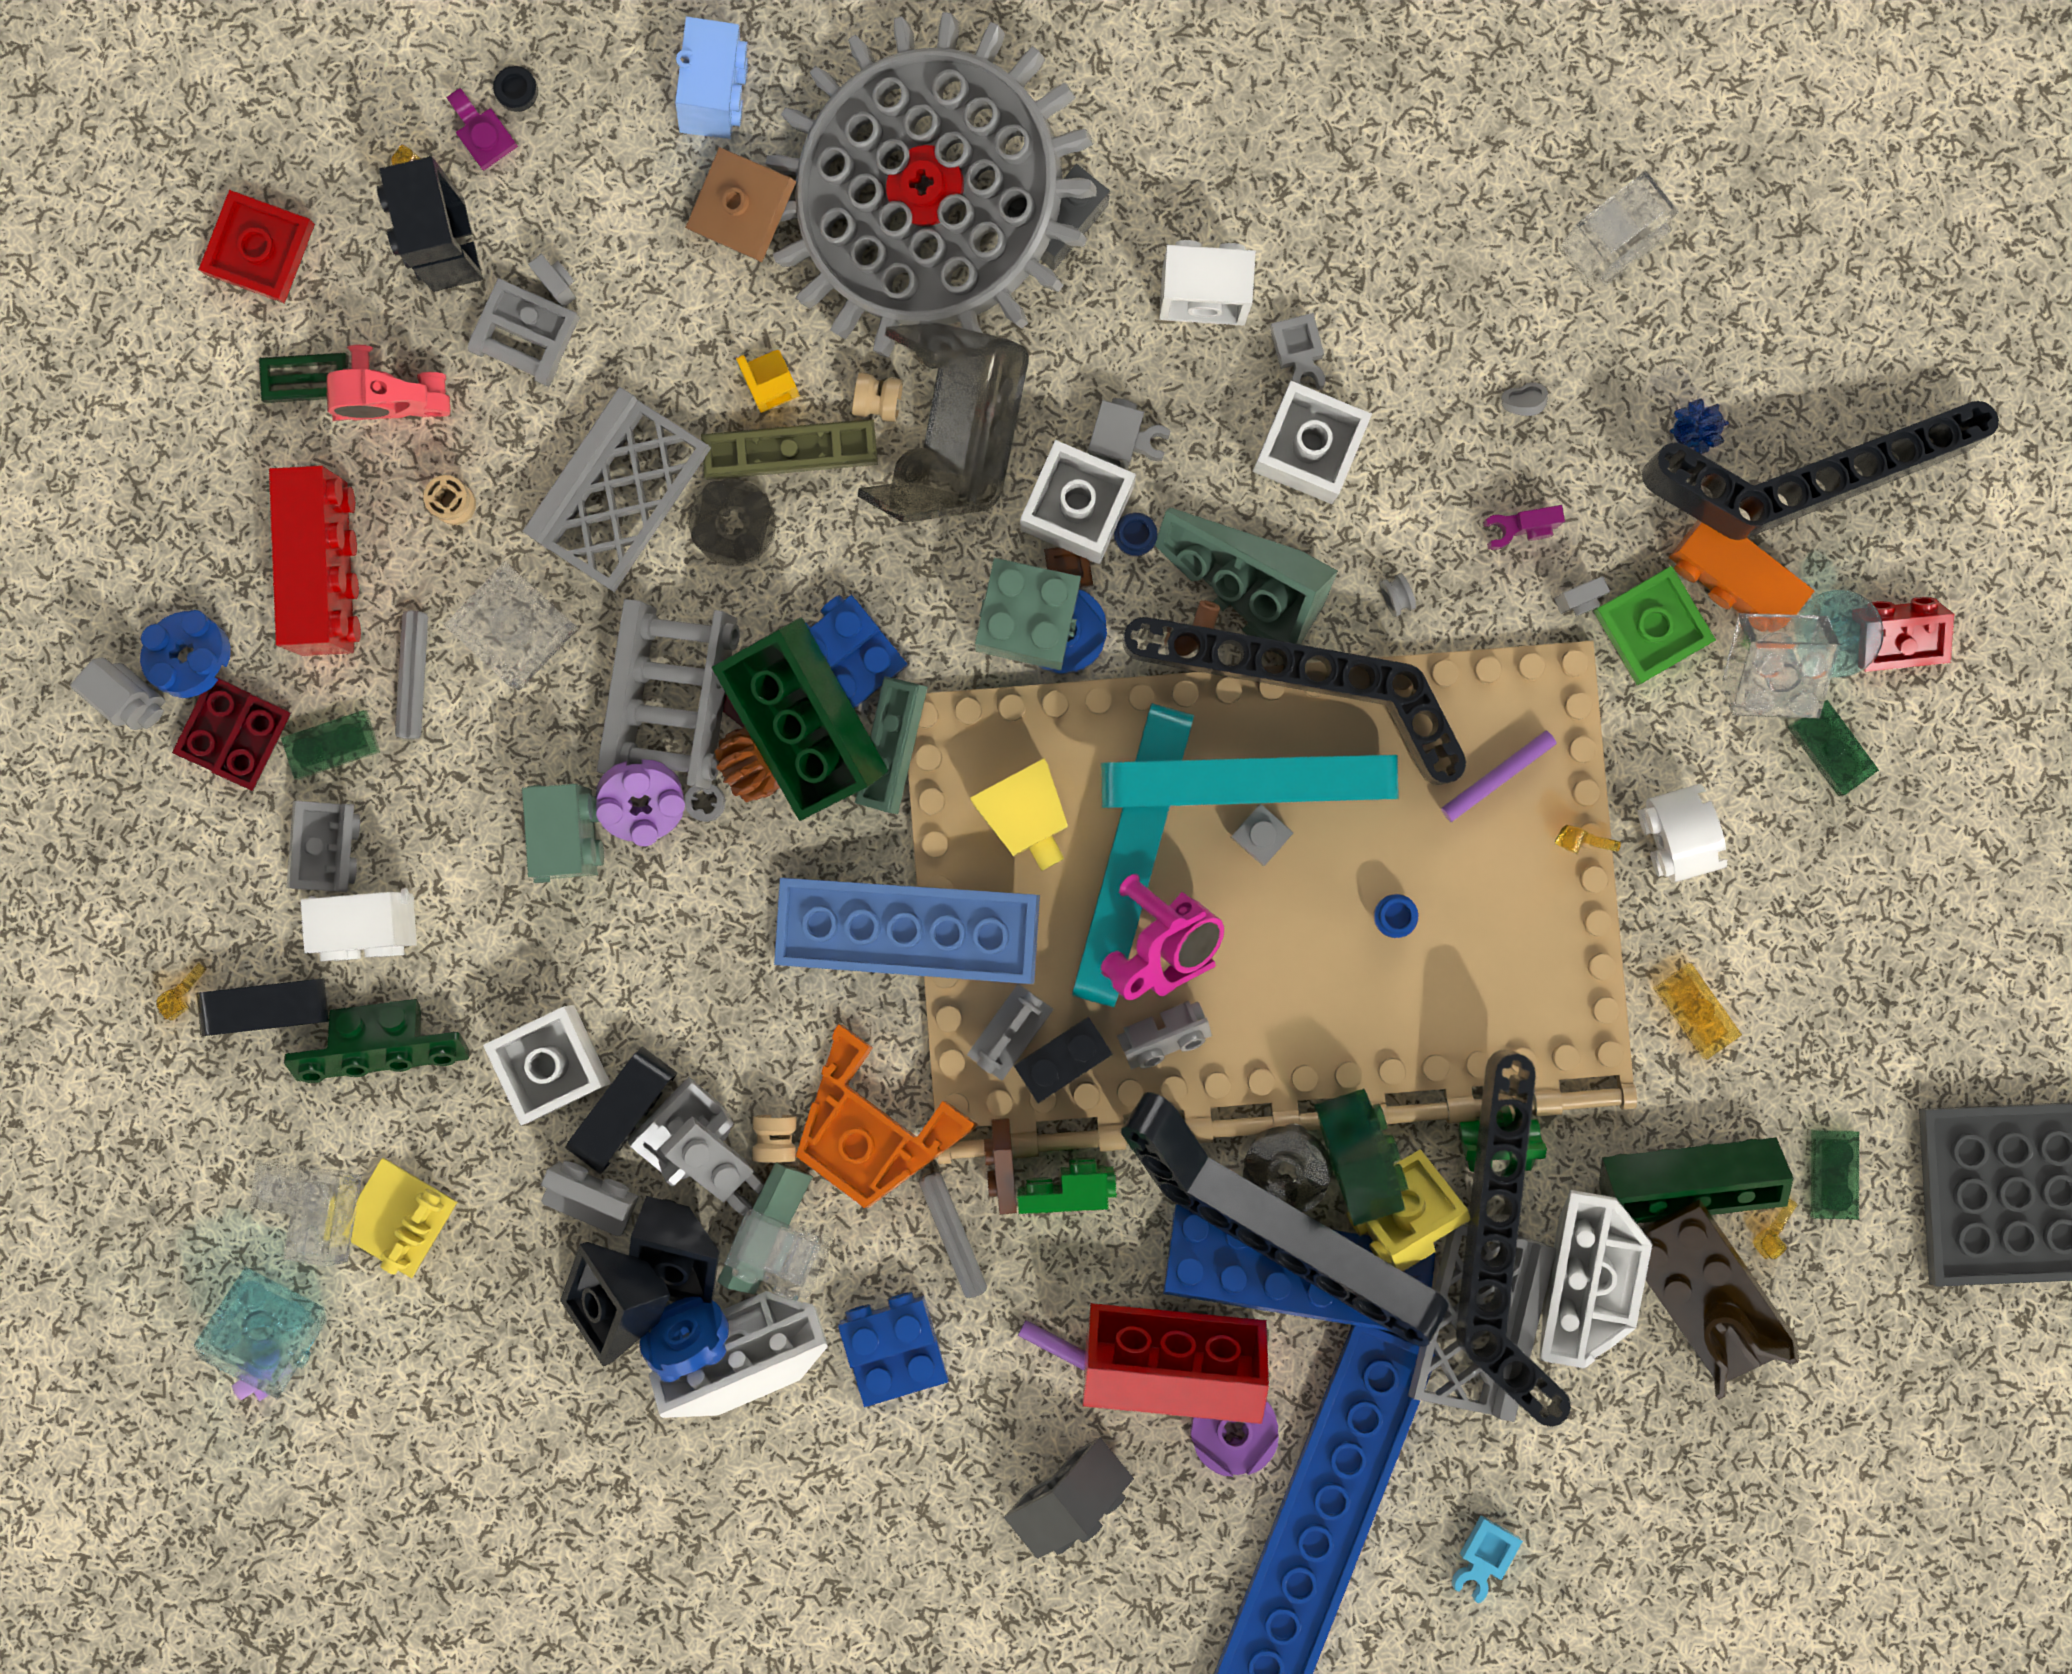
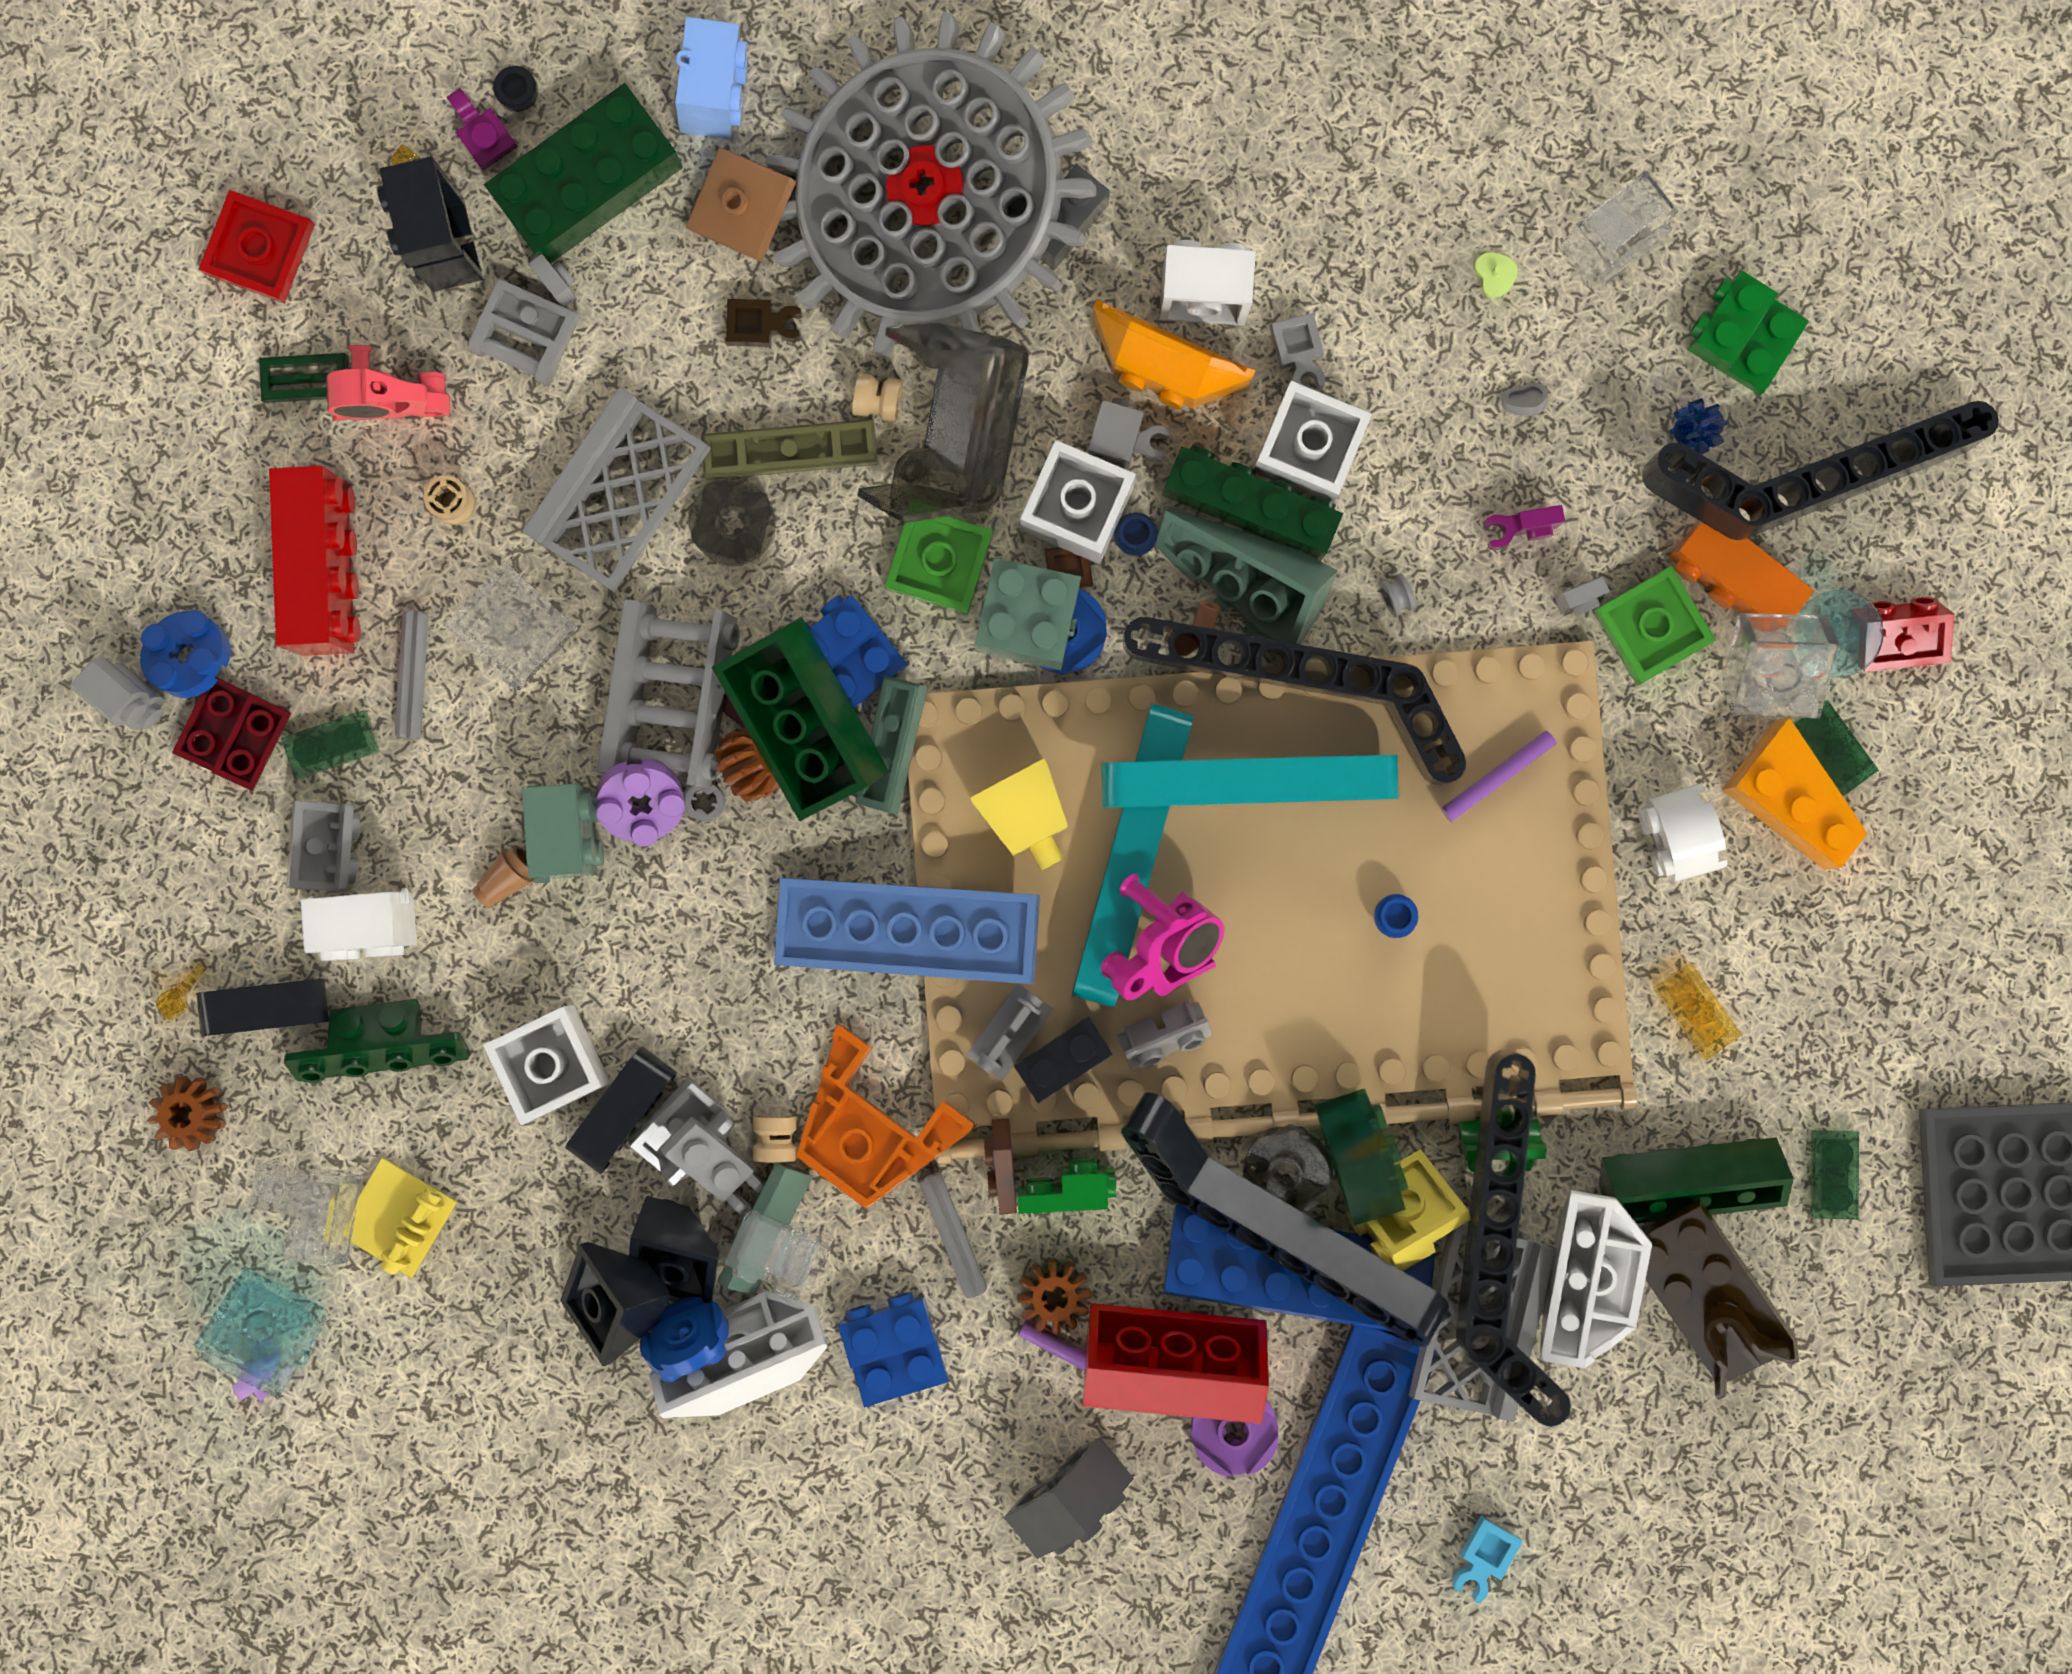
light grey bracket [540,1161,639,1236] -> none
yellow panel [736,350,800,413] -> none
light grey plate [1230,804,1293,866] -> none
clear yellow hand [1555,825,1621,855] -> none
clear yellow hand [1753,1199,1798,1260] -> none
none -> dark orange gear [147,1076,228,1151]
none -> medium nougat cone [472,845,534,908]
none -> dark green brick [483,83,683,264]
none -> dark brown plate [726,299,802,347]
none -> bright green plate [885,505,994,615]
none -> dark orange gear [1017,1257,1092,1335]
none -> light orange wedge [1092,299,1256,410]
none -> dark green brick [1162,445,1344,561]
none -> yellowish green piece [1474,252,1518,299]
none -> green plate [1688,270,1809,396]
none -> light orange wedge [1721,717,1868,870]

